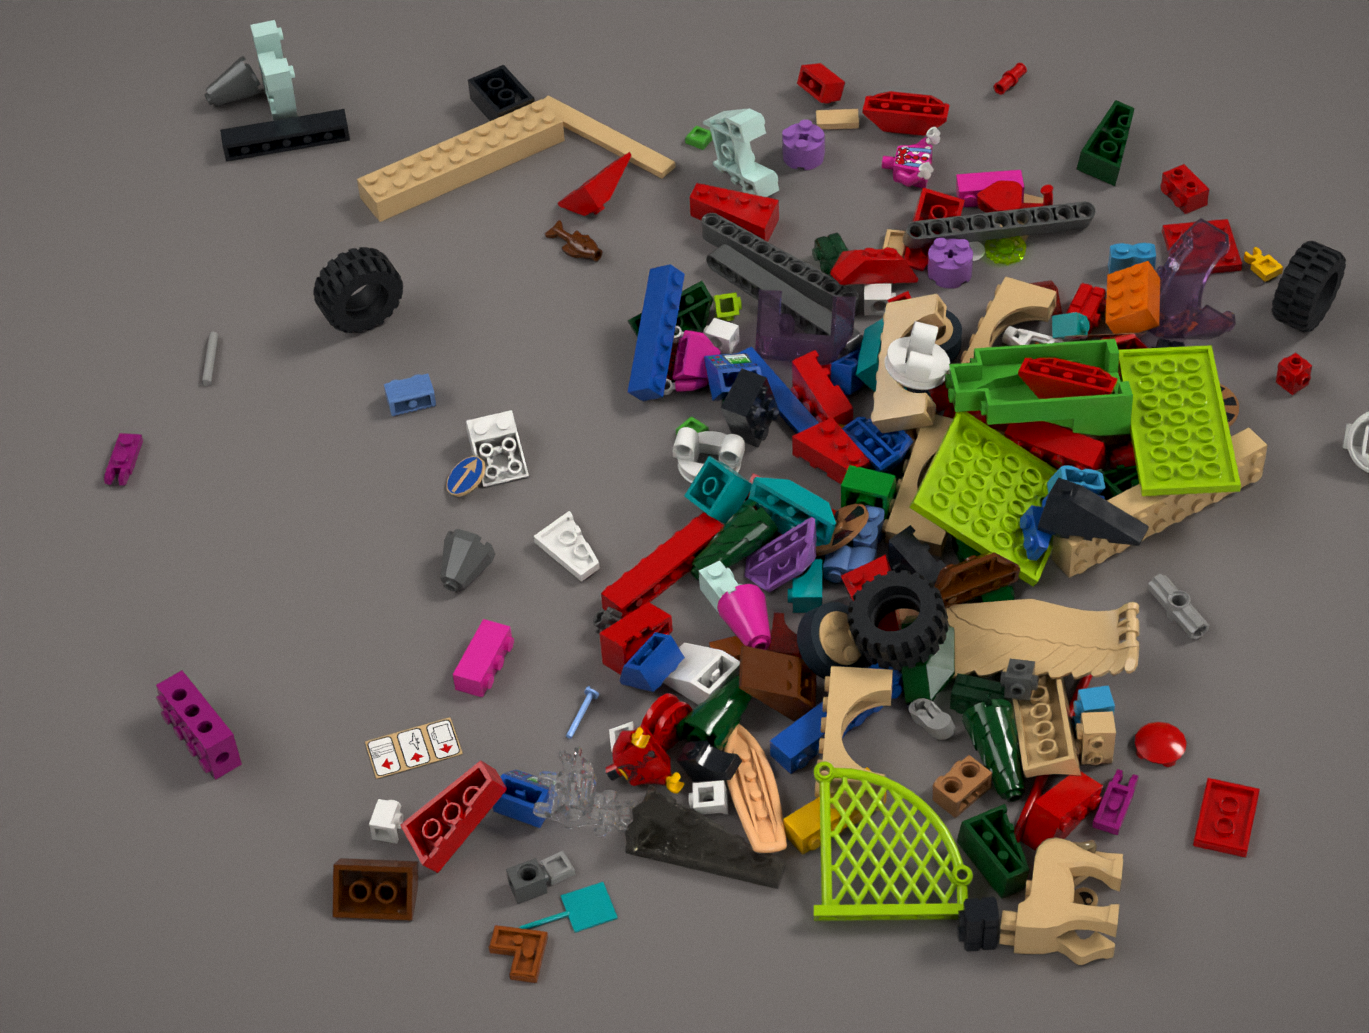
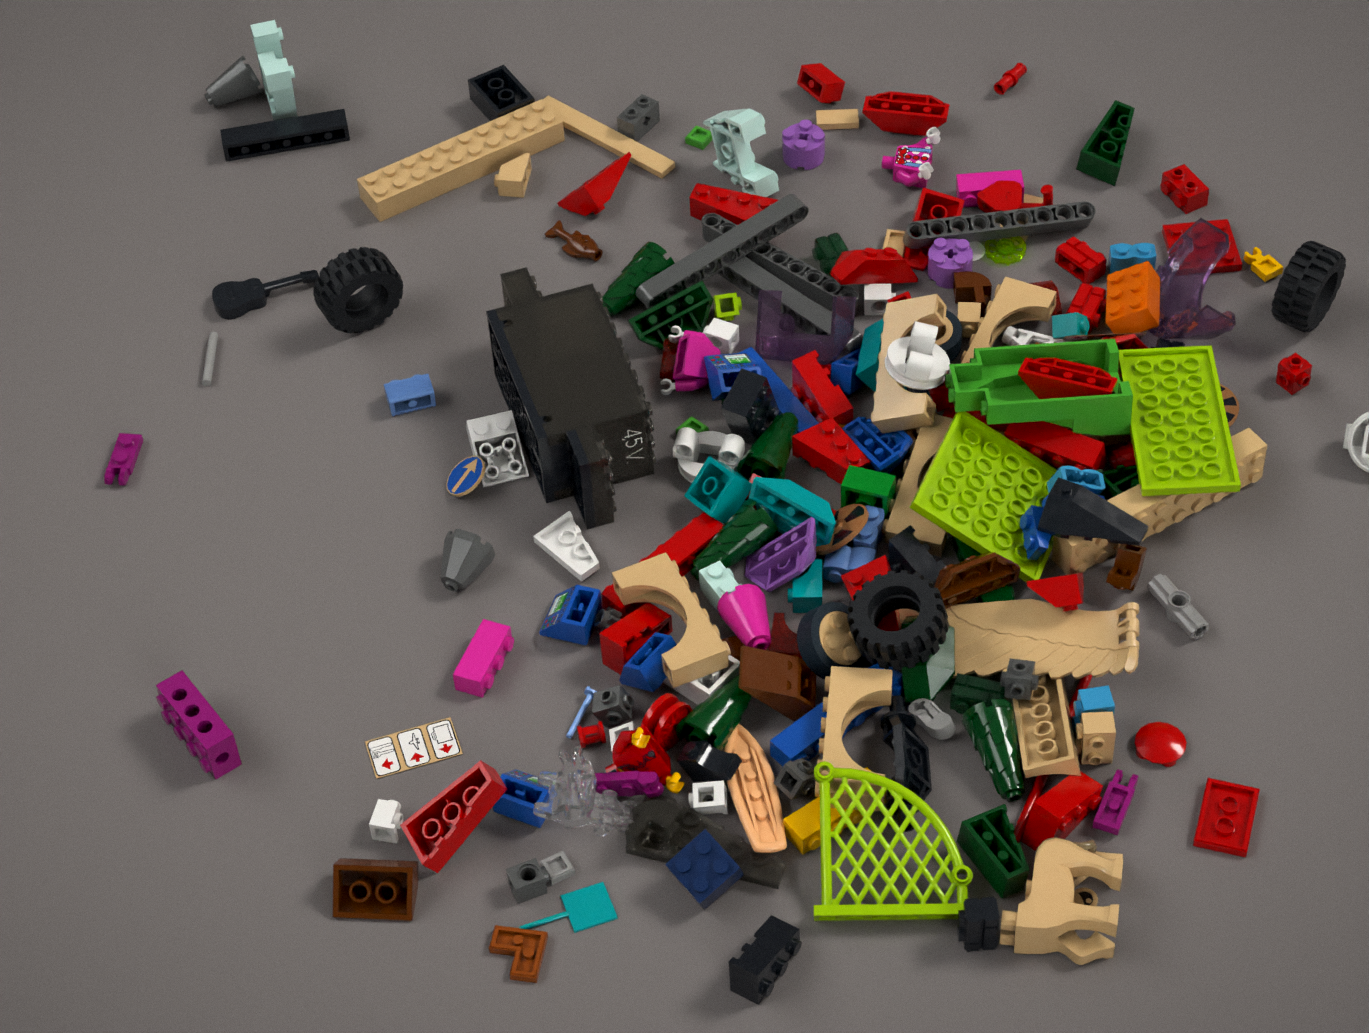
blue brick [628,264,685,401] -> none
medium nougat brick [933,755,992,818] -> none
none -> black piece [212,270,319,320]
none -> clear smoke piece [486,267,656,529]
none -> tan slope [494,153,532,198]
none -> blue slope [539,585,602,645]
none -> red bush [577,721,606,749]
none -> magenta hinge [588,771,664,798]
none -> dark grey brick [592,685,634,727]
none -> dark green cone [598,242,675,316]
none -> tan arch [612,552,731,688]
none -> dark grey brick [617,94,660,142]
none -> dark grey beam [636,194,809,309]
none -> dark blue brick [665,829,744,910]
none -> black wedge [729,915,802,1005]
none -> dark green cone [737,412,799,481]
none -> dark grey brick [774,758,816,800]
none -> black plate [880,695,932,832]
none -> reddish brown brick [953,271,992,318]
none -> tan brick [957,302,981,338]
none -> red wedge [1026,573,1084,611]
none -> red brick [1055,236,1107,285]
none -> reddish brown brick [1106,544,1147,591]

